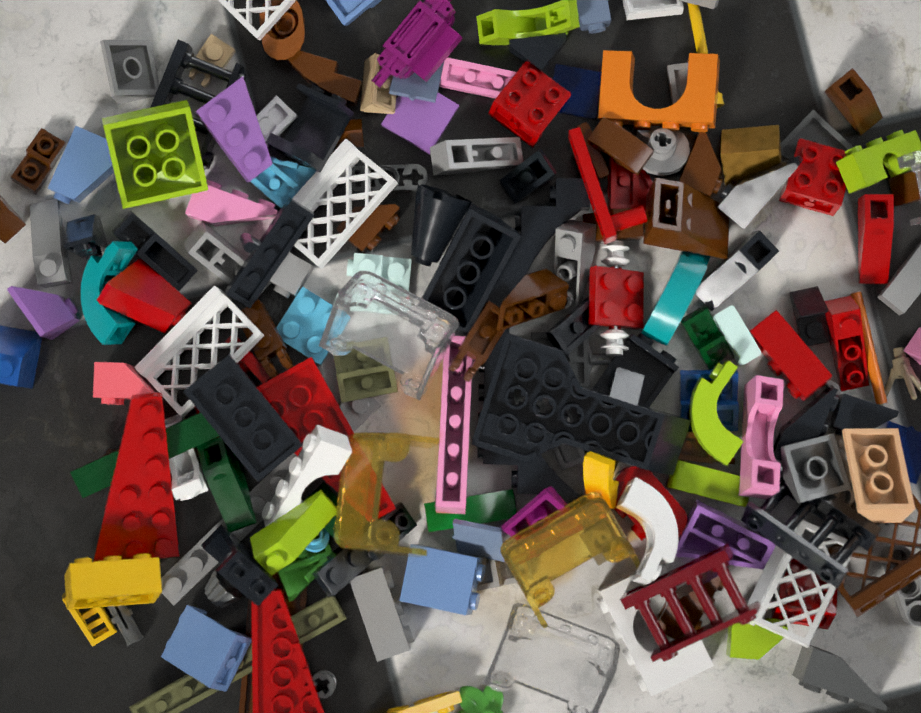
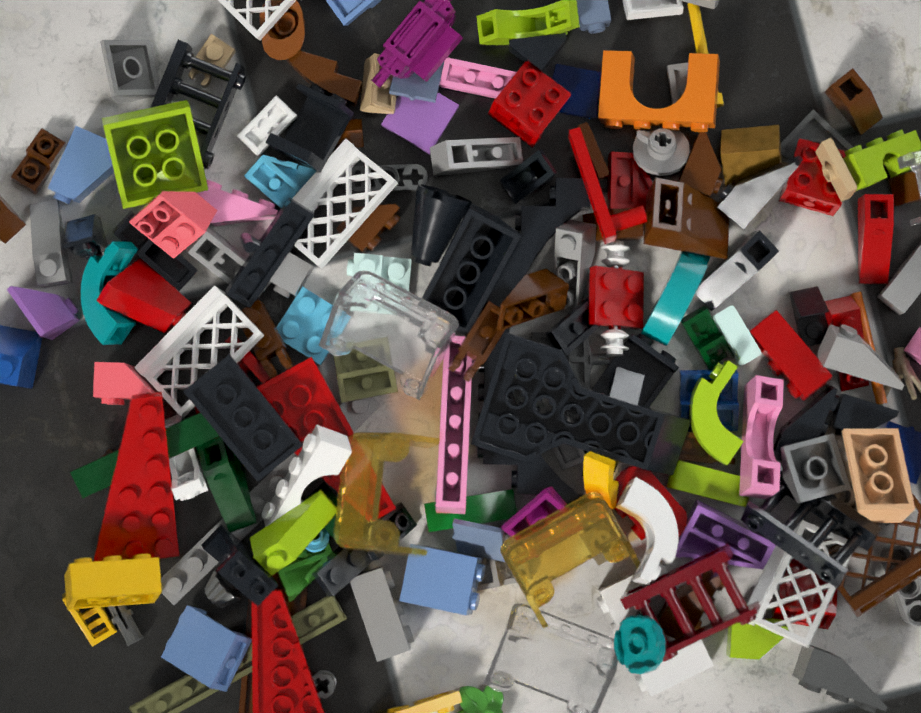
medium lavender wedge [195,77,272,183] -> none
reddish brown slope [587,117,654,175] -> none
none -> coral slope [129,191,218,259]
none -> teal tile [614,615,665,674]
none -> tan plate [815,138,857,202]
none -> light grey slope [816,325,904,390]

